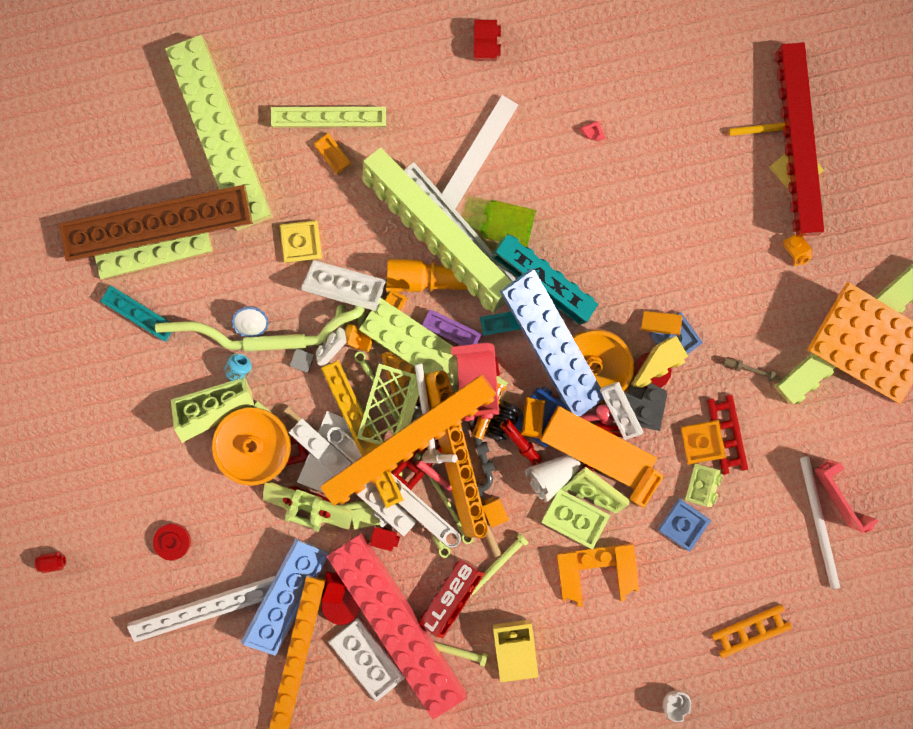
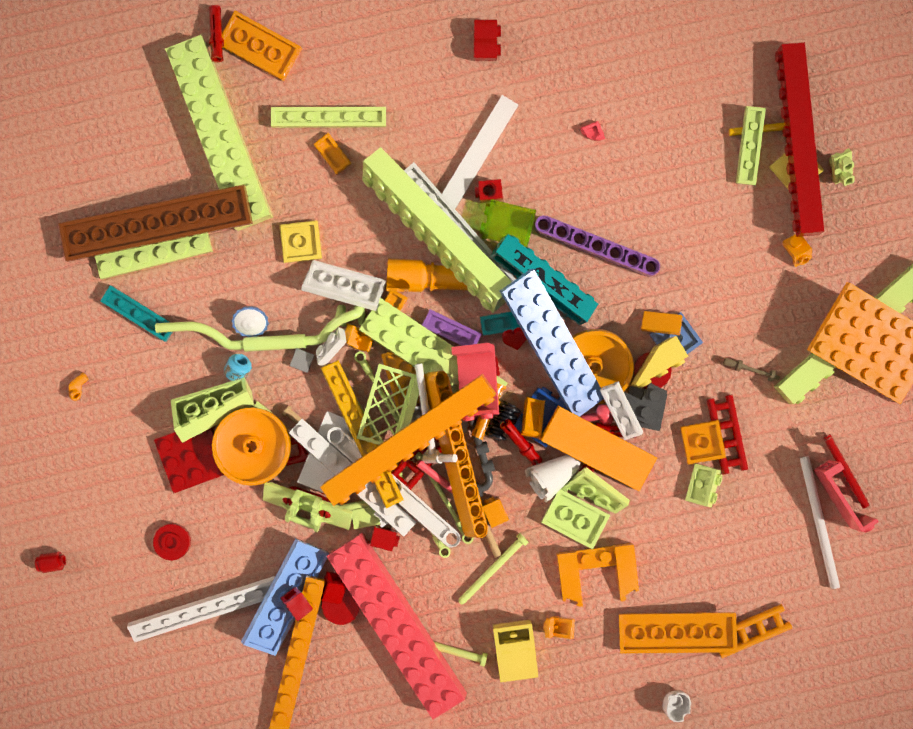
white tile [328,617,405,702] -> none
red brick [419,559,485,638] -> none
light orange tile [629,467,664,508] -> none
medium blue tile [657,498,711,552] -> none
none -> light orange arm [68,372,89,401]
none -> red plate [154,428,224,494]
none -> red pin [209,5,224,63]
none -> light orange tile [222,10,302,82]
none -> red panel [280,586,313,622]
none -> red brick [475,179,503,203]
none -> red tile [502,327,527,350]
none -> medium lavender beam [534,215,660,277]
none -> light orange bracket [543,616,575,639]
none -> light orange plate [619,612,738,654]
none -> yellowish green tile [736,106,766,185]
none -> red bar [823,434,870,509]
none -> yellowish green hips [829,148,855,186]

